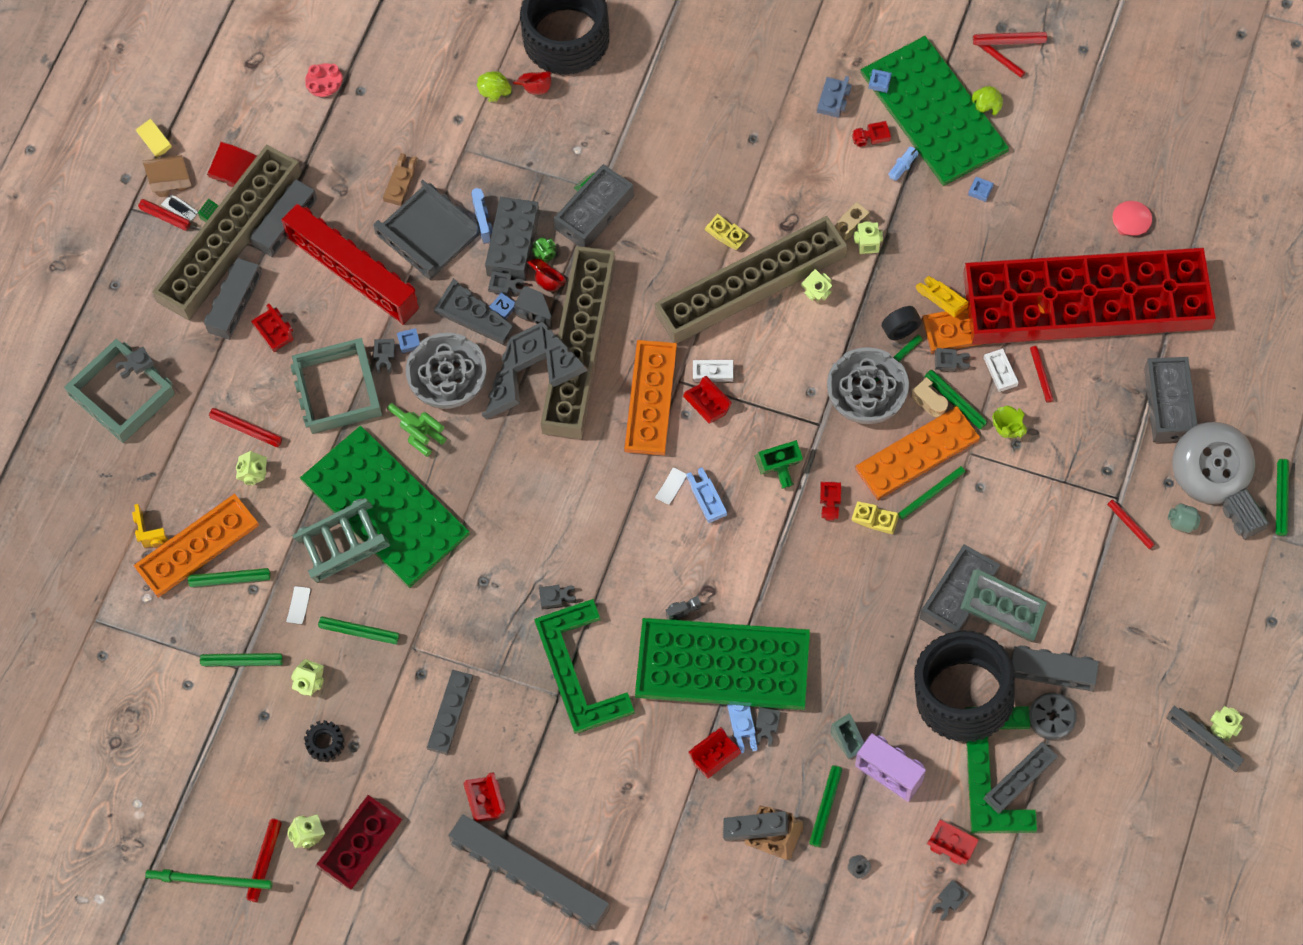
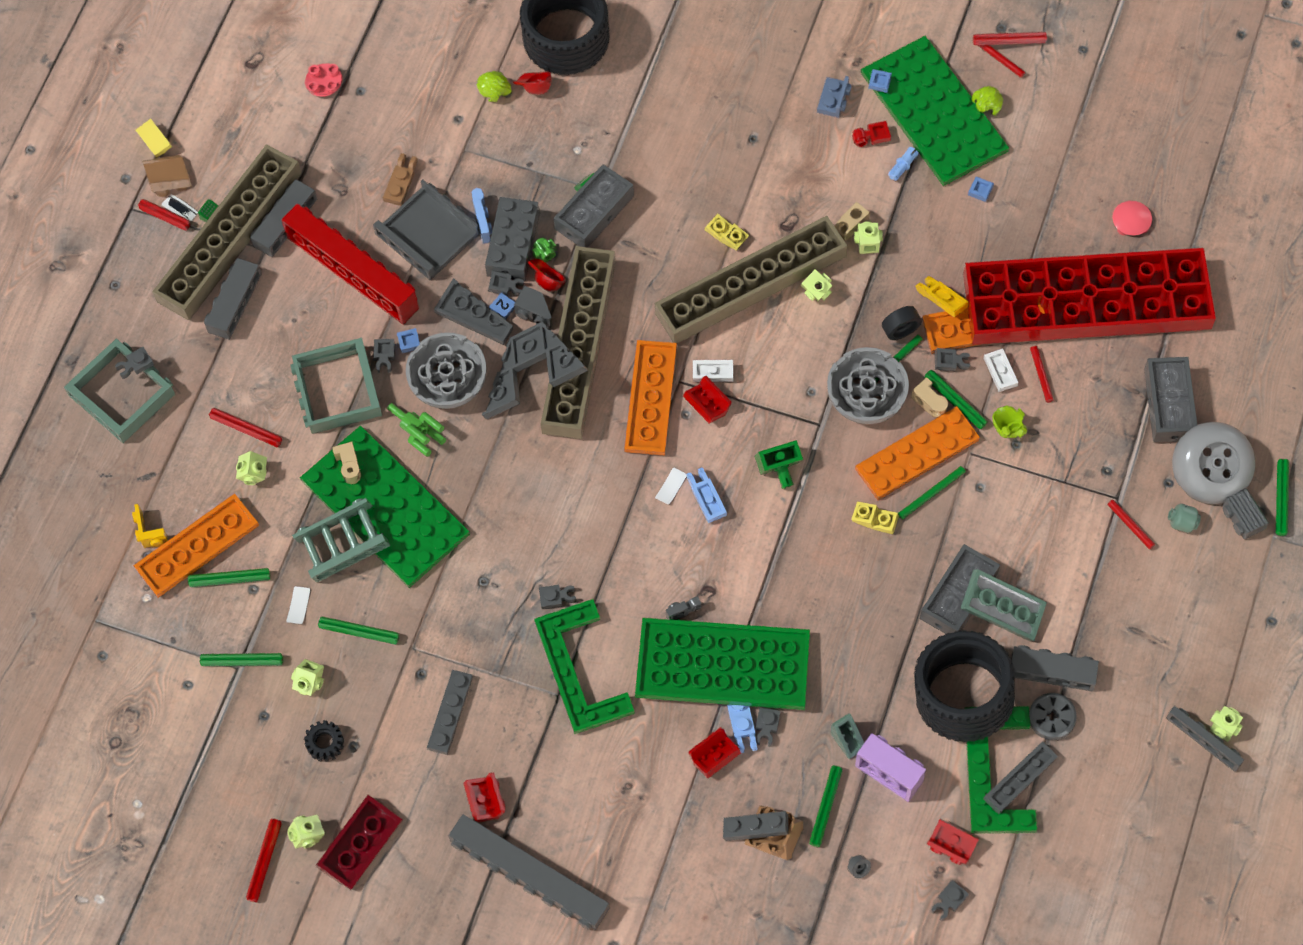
green bar [145,869,273,889] -> none
red slope [207,142,257,187] -> none
red bracket [251,303,294,352] -> none
red plate [820,482,841,521] -> none
none -> tan leg [332,442,361,484]

